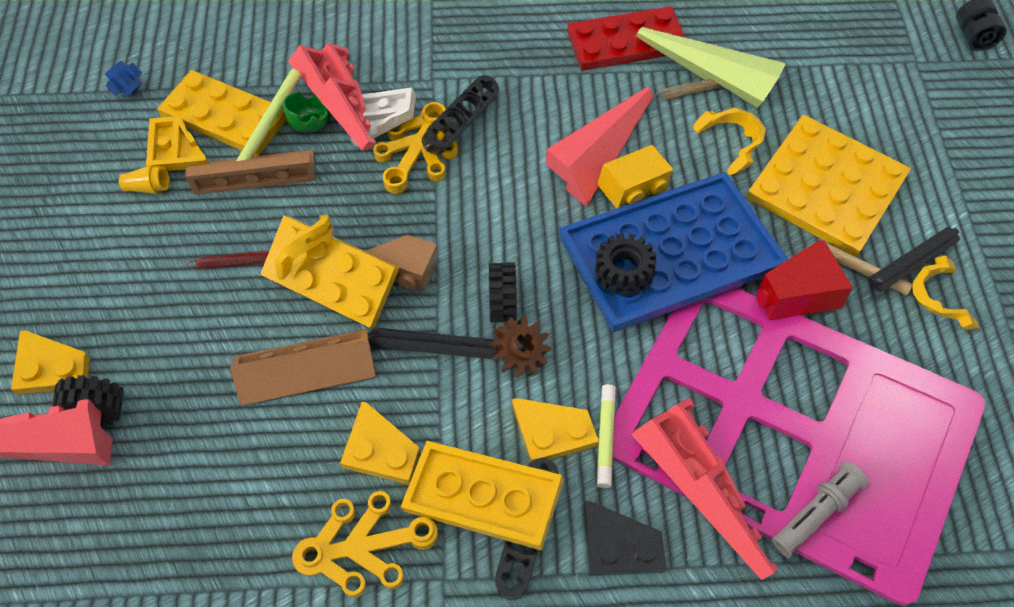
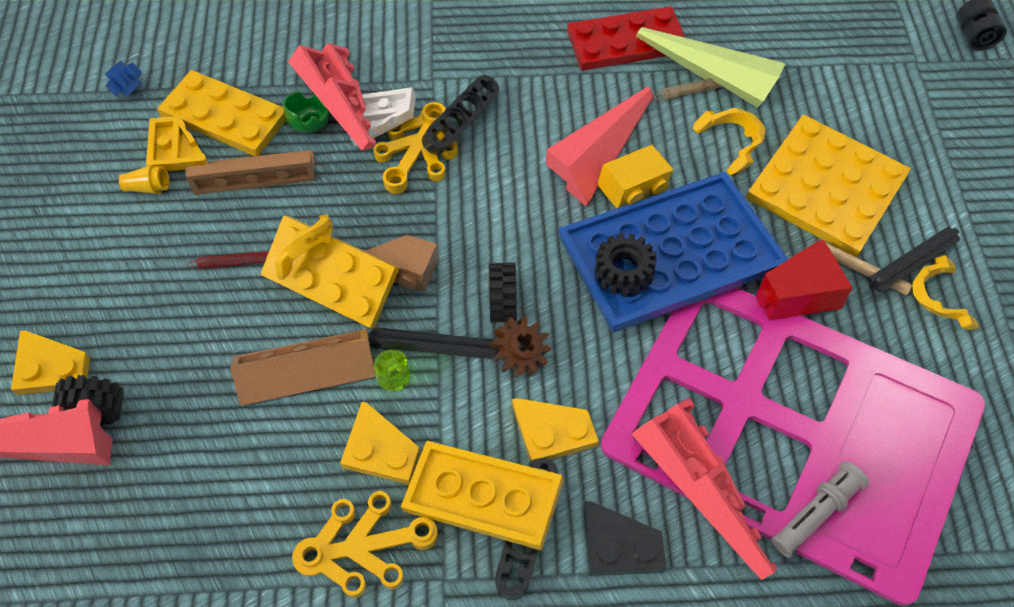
yellowish green bar [236,69,301,161] -> none
yellowish green bar [597,384,616,488] -> none
none -> clear neon green wheel [374,349,410,391]

